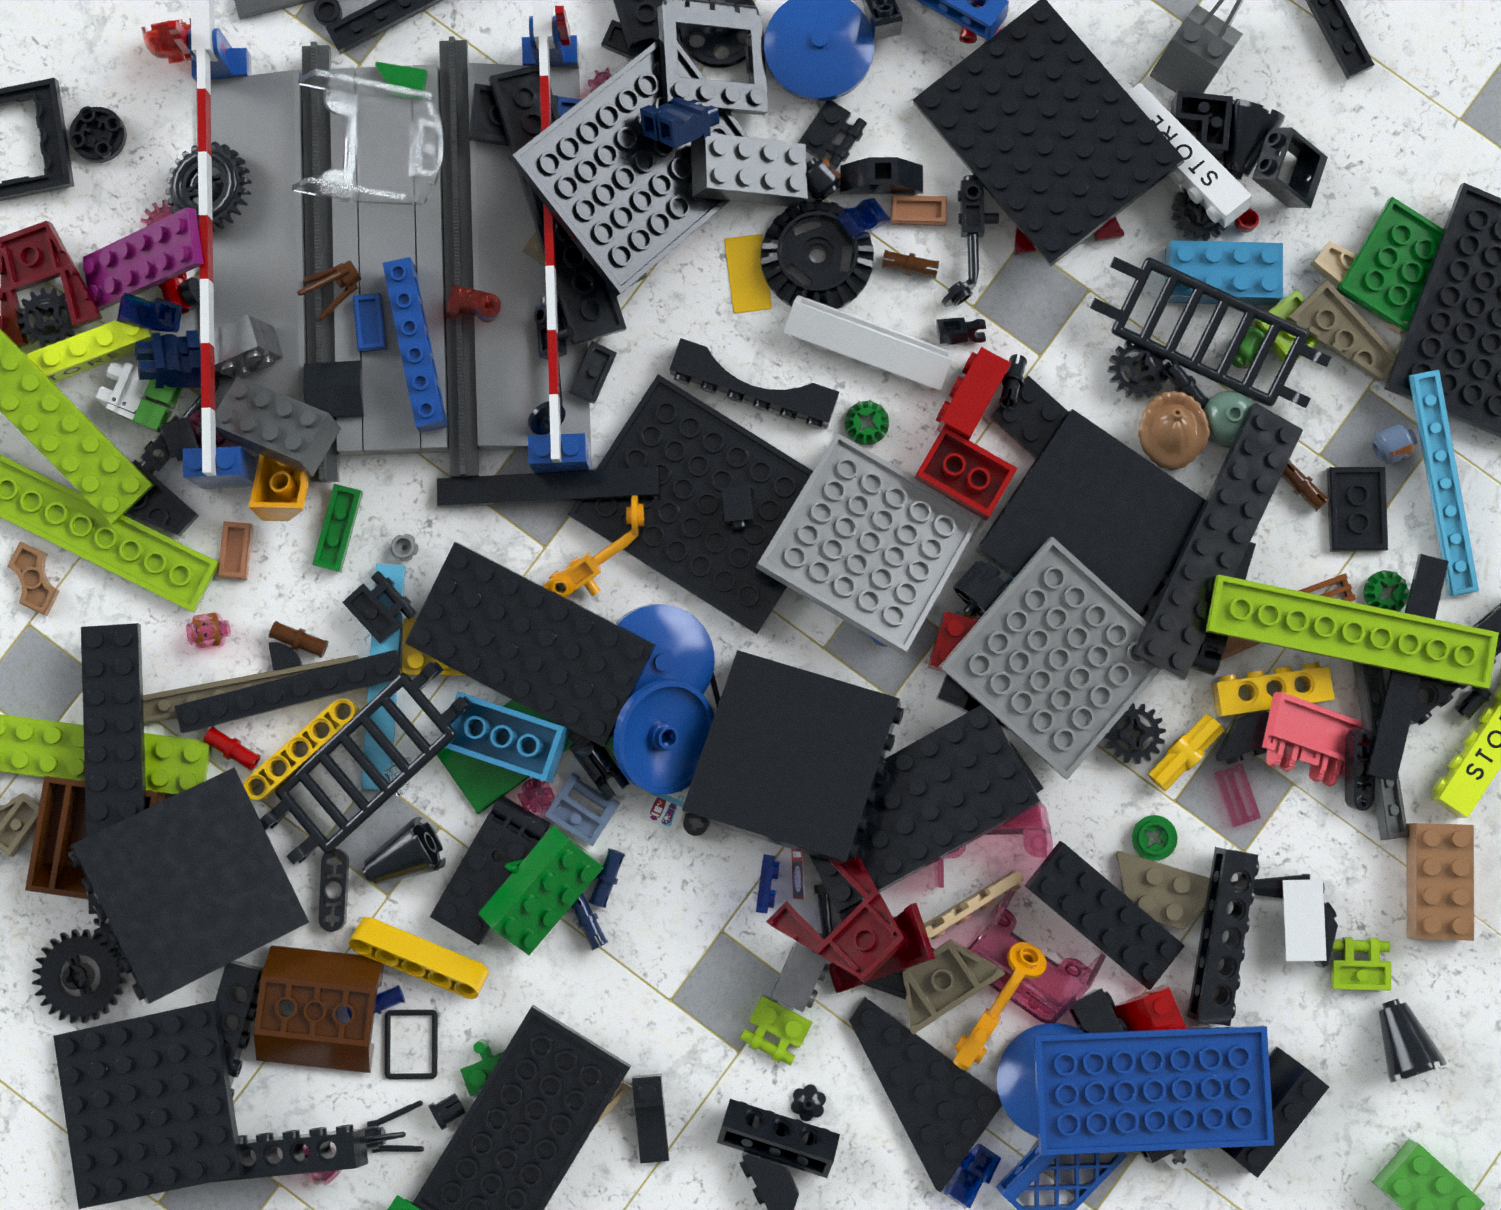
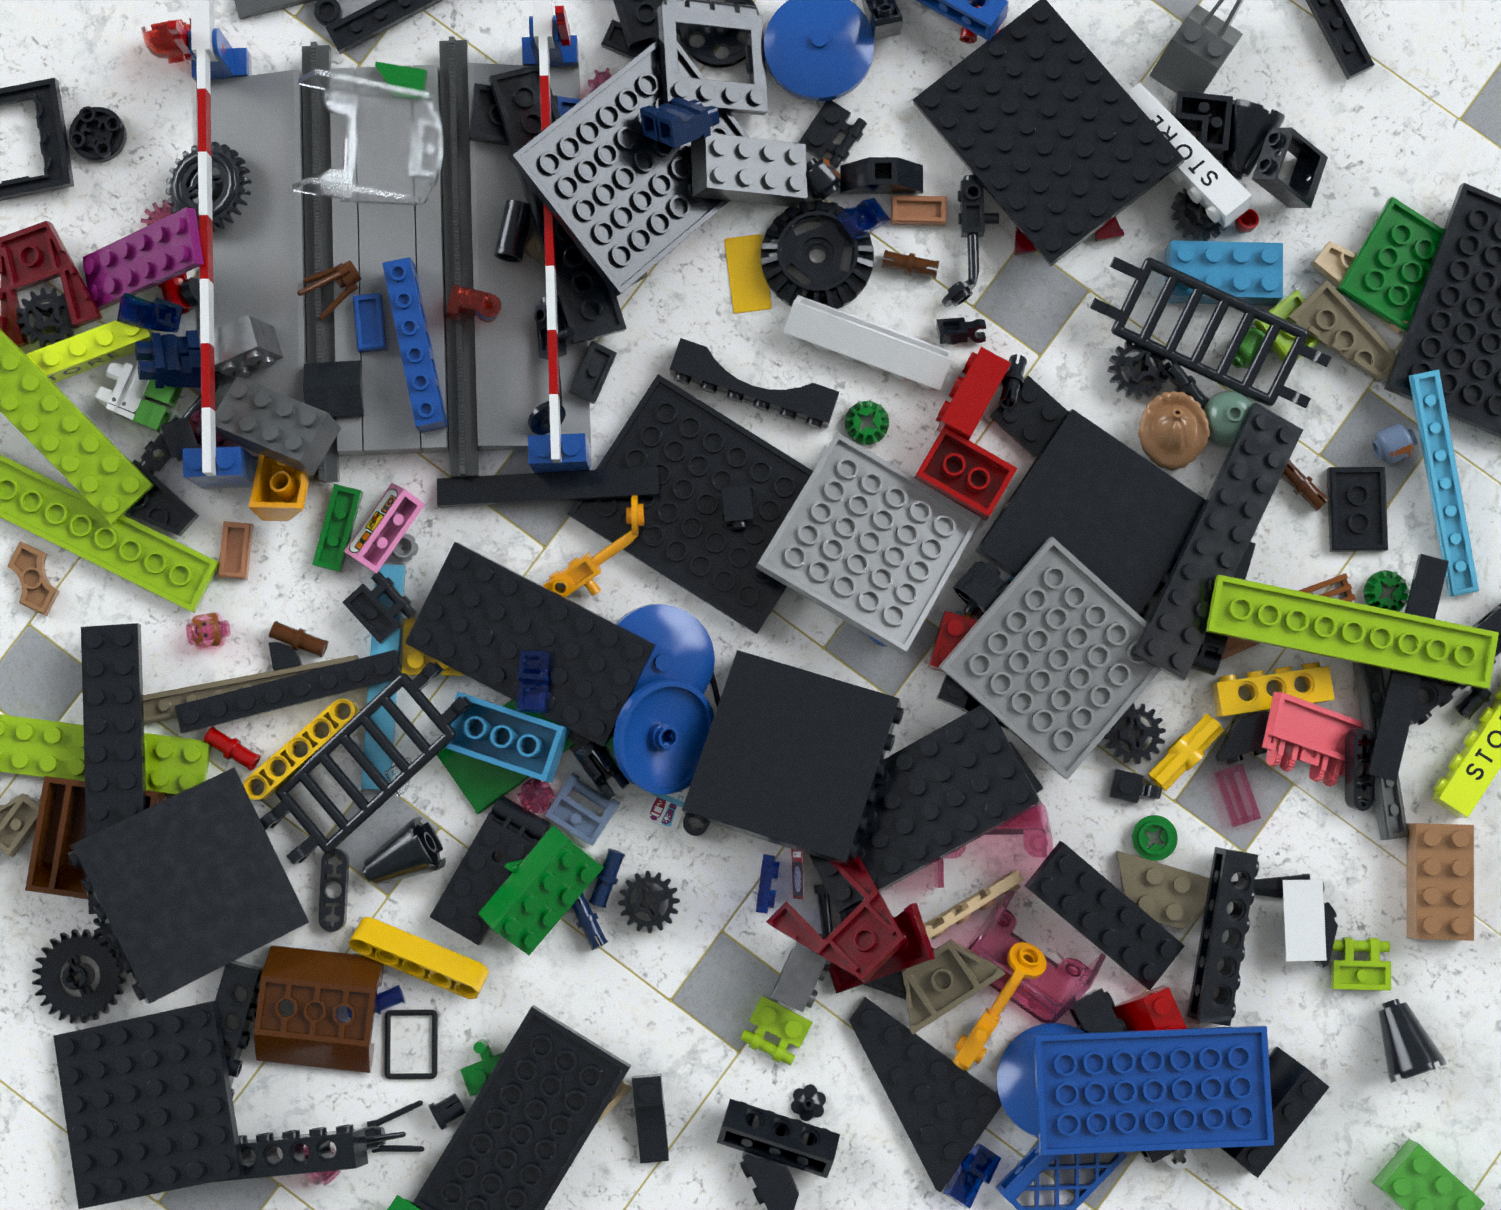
none -> bright pink brick [343,483,425,574]
none -> black pin [494,200,531,263]
none -> clear blue slope [516,650,550,713]
none -> black gear [618,871,680,933]
none -> black plate [1109,769,1162,803]

